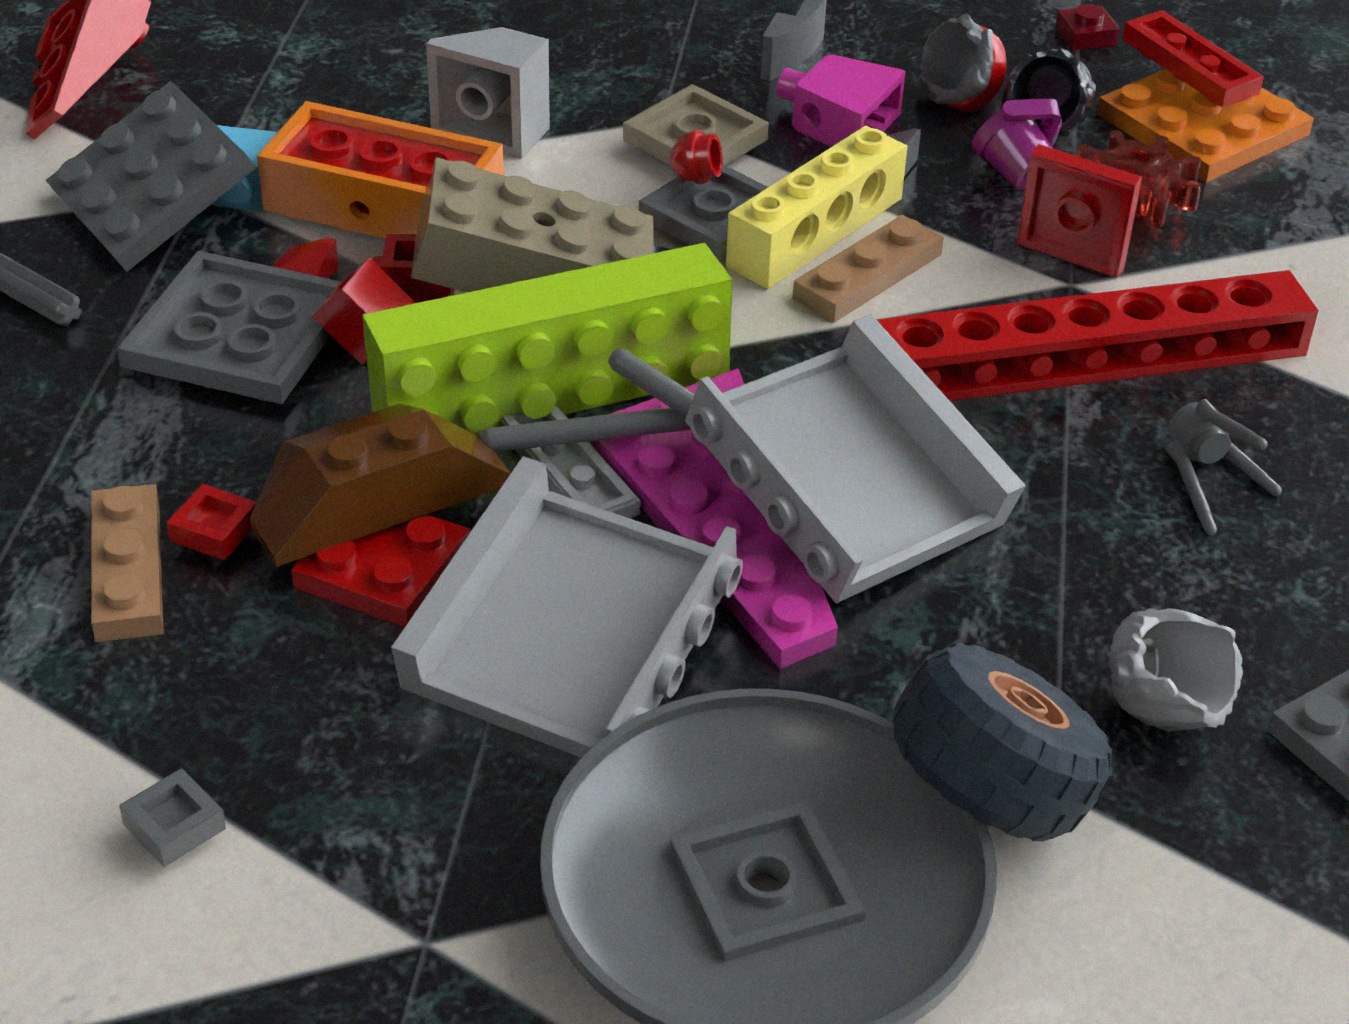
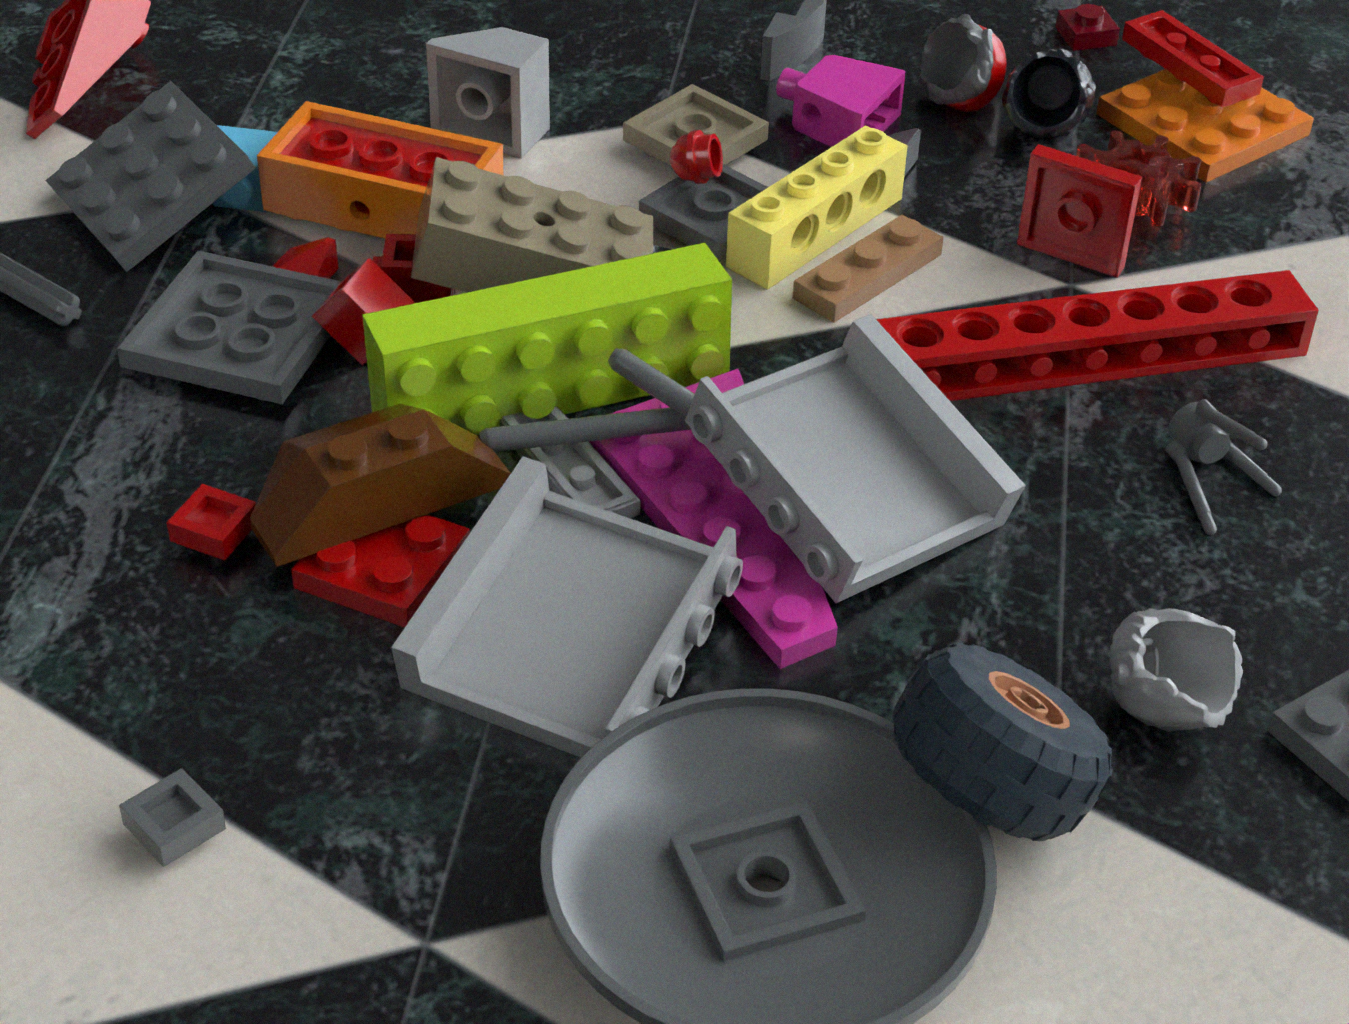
medium nougat plate [91,484,164,642] -> none
magenta piece [972,99,1062,190] -> none

